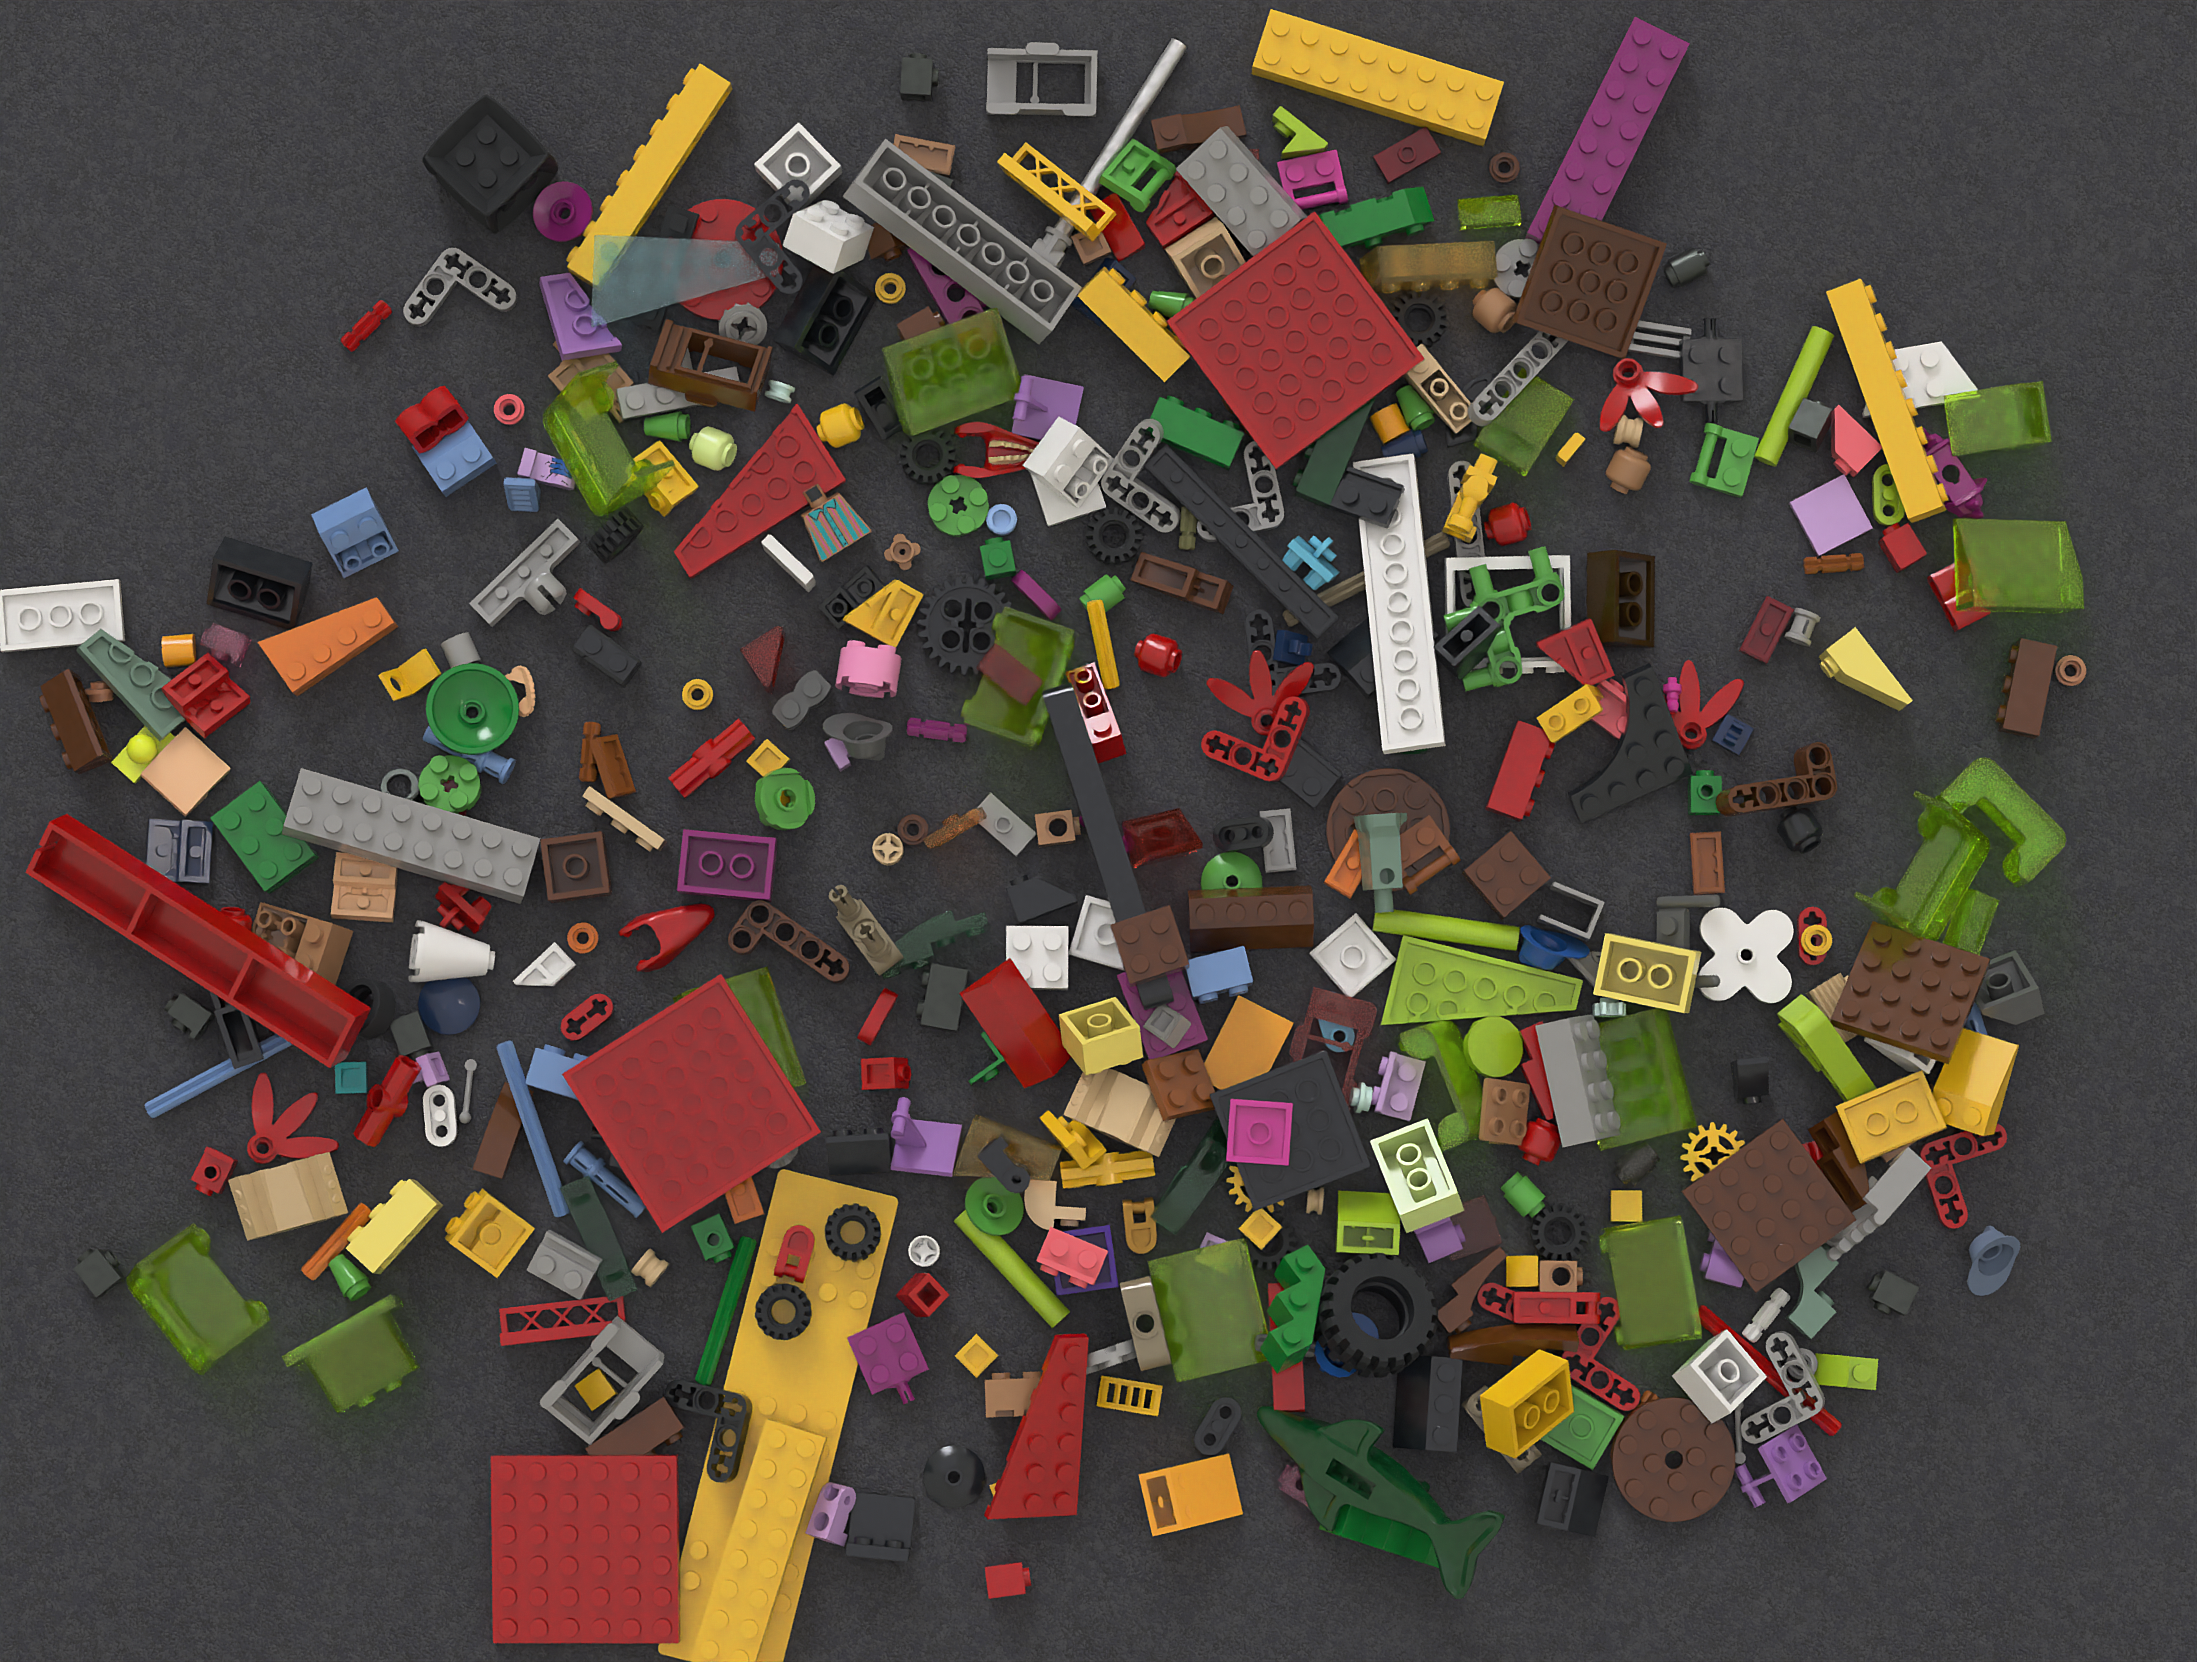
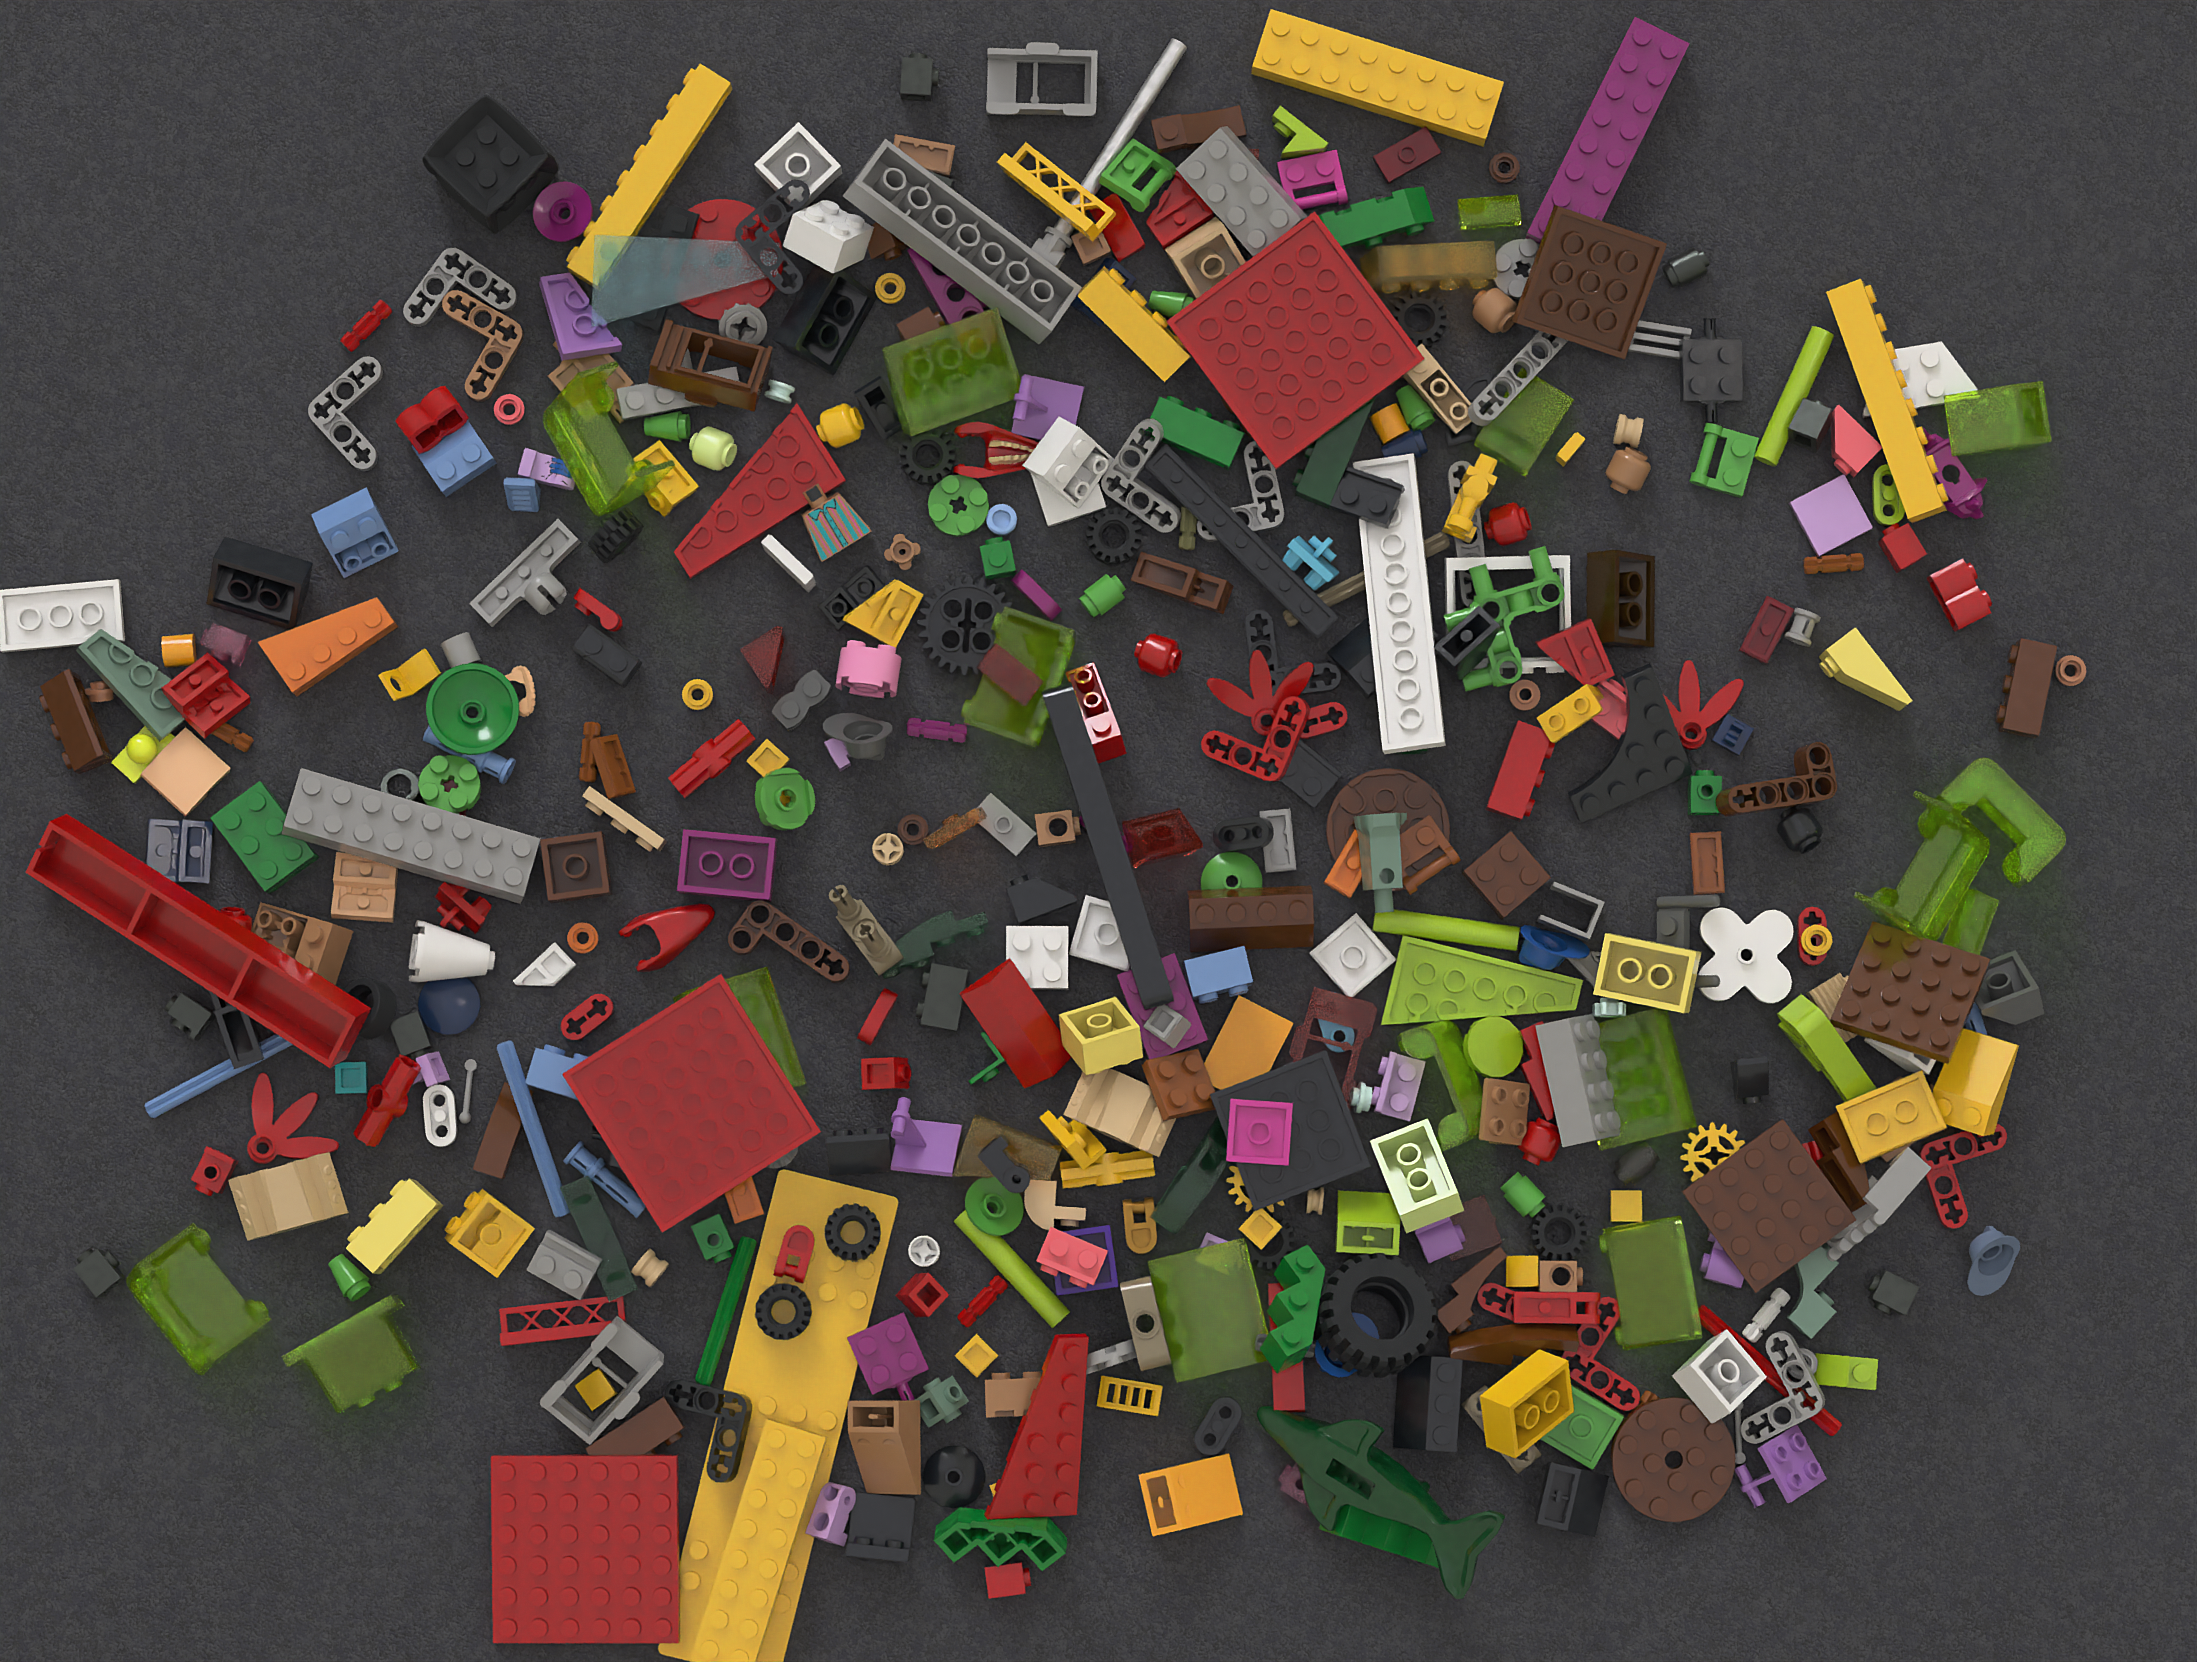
orange axle [301,1203,372,1280] -> none
yellow axle [1087,600,1119,689] -> none
reddish brown brick [1110,905,1190,988] -> none
dark blue tile [1273,630,1313,666] -> none
red plant [1600,358,1698,432] -> none
dark pink piece [1663,677,1682,713] -> none
clear neon green slope [1953,518,2084,613] -> none
none -> dark orange axle [211,723,254,752]
none -> light grey beam [308,356,383,471]
none -> medium nougat beam [442,290,524,402]
none -> medium nougat slope [848,1400,921,1495]
none -> sand green brick [915,1375,969,1428]
none -> green brick [934,1507,1067,1571]
none -> red axle [957,1275,1008,1328]
none -> red beam [1290,702,1347,740]
none -> nougat plate [1509,680,1540,711]

